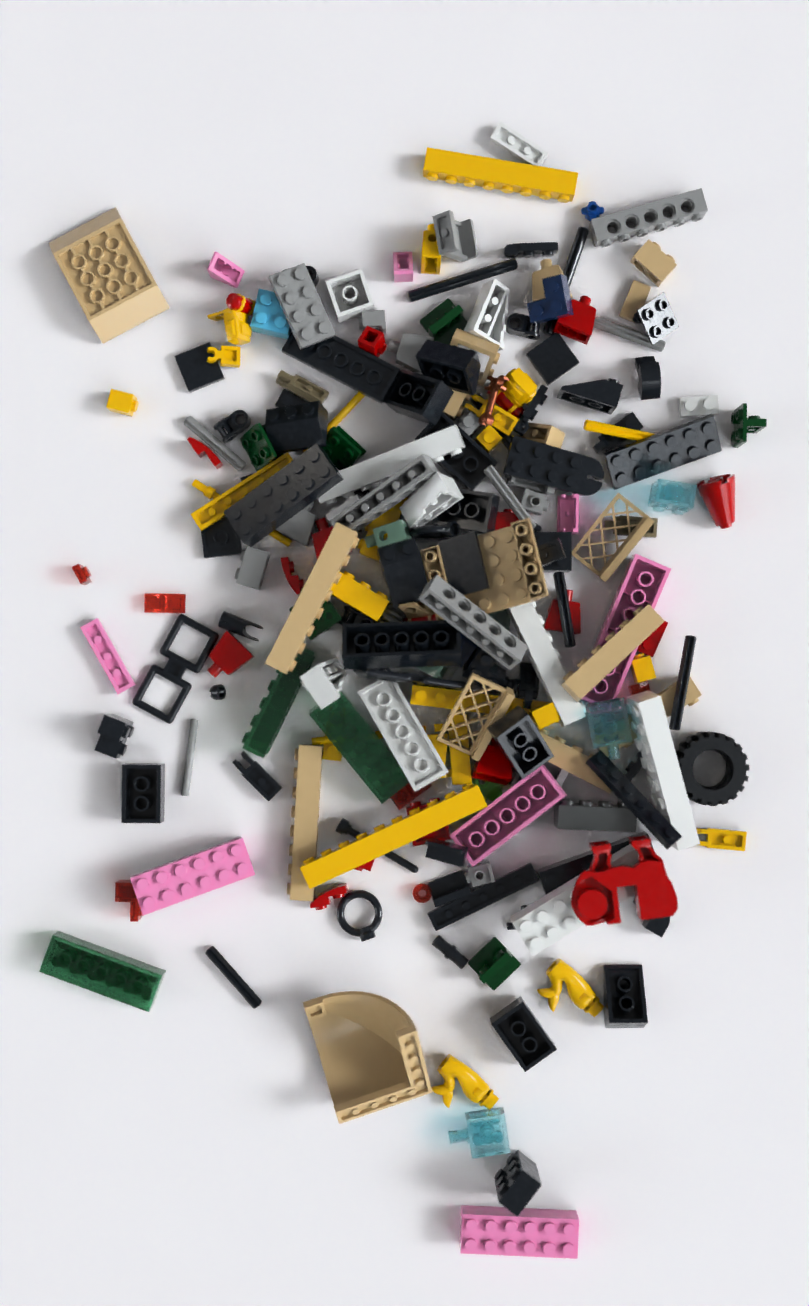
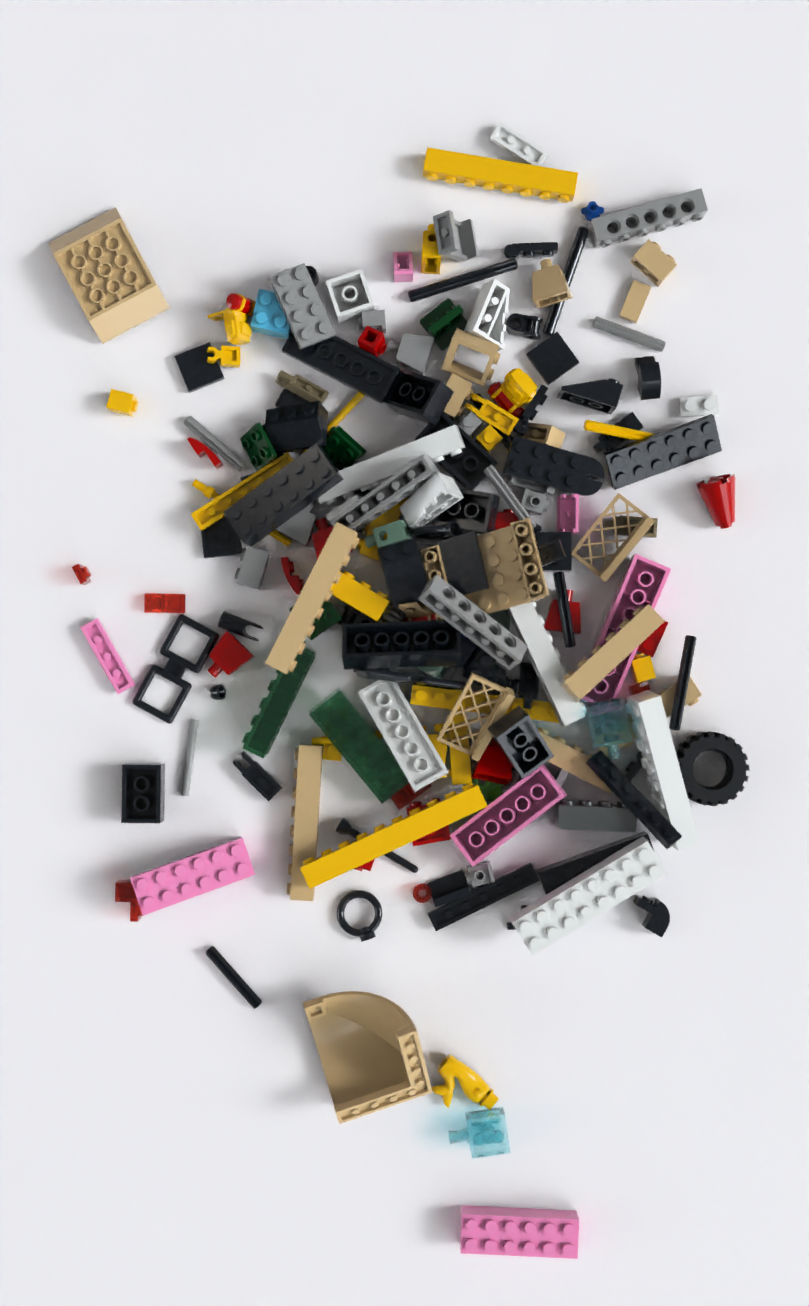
clear green brick [39,931,166,1012] -> none
black brick [95,714,134,758] -> none
bright pink slope [207,252,245,288] -> none
black piece [213,410,251,444] -> none
white wedge [300,658,347,710] -> none
red slope [310,883,348,910] -> none
black slope [416,339,481,396] -> none
black panel [425,837,468,867] -> none
black pin [432,935,469,969] -> none
dark green bracket [468,937,521,990] -> none
copper bar [478,375,509,426] -> none
black brick [490,996,557,1072] -> none
black brick [494,1150,542,1217] -> none
dark blue brick [527,274,574,324] -> none
yellow brick [529,702,561,730] -> none
yellow piece [537,958,604,1017] -> none
red torso [554,296,596,345] -> none
red animal [571,835,678,926] -> none
black slope [603,965,648,1028] -> none
hinge [633,292,679,345] -> none
clear light blue brick [648,479,697,515] -> none
yellow hinge [696,828,747,851] -> none
dark green bracket [731,403,767,448] -> none

